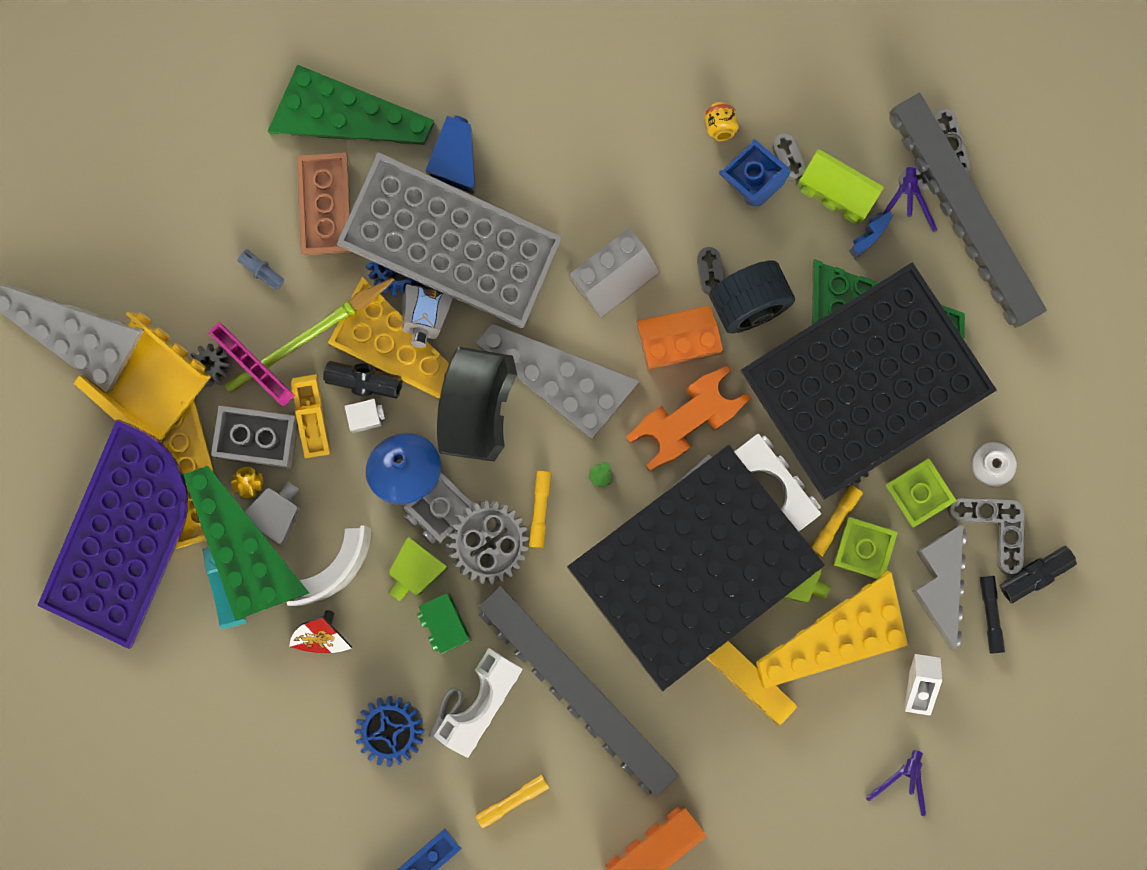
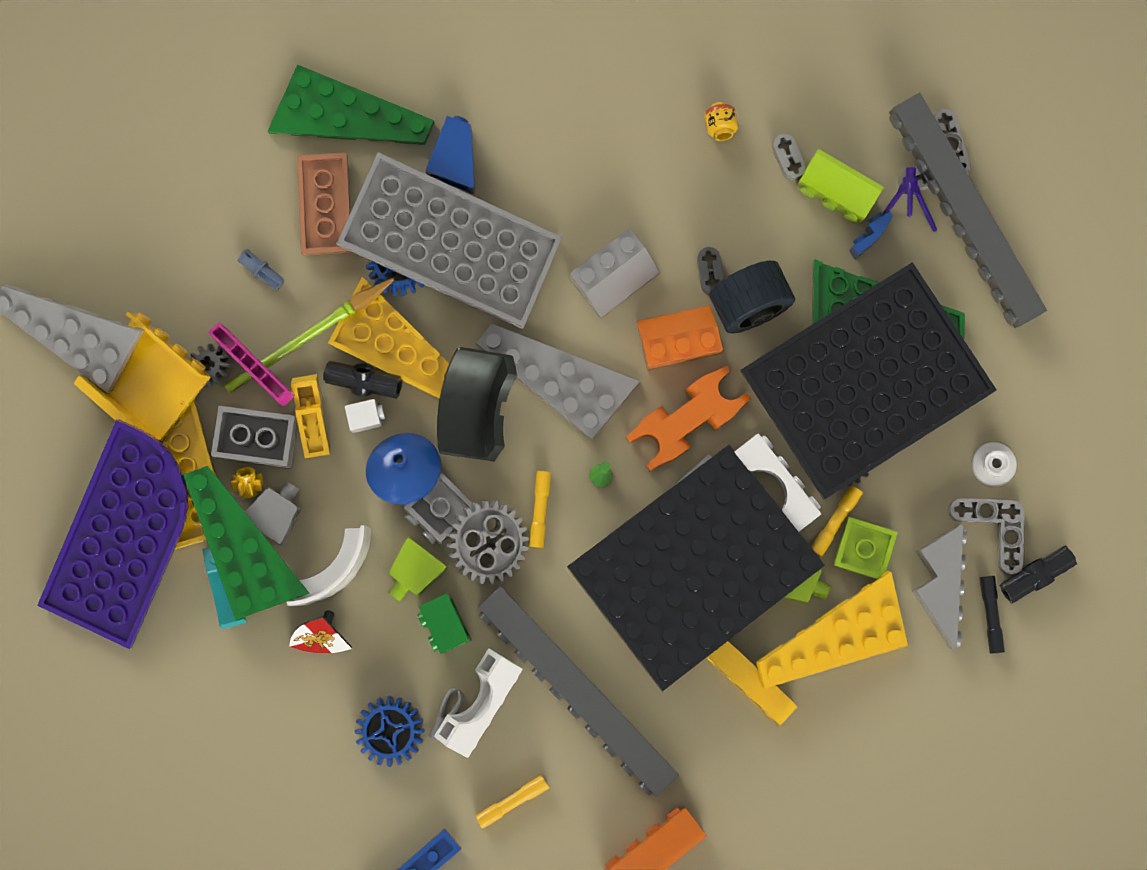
torso [402,284,453,348] -> none
blue slope [719,139,790,207] -> none
dark purple plant [866,750,926,816] -> none
lime plate [885,458,956,528] -> none
white slope [905,654,942,715] -> none

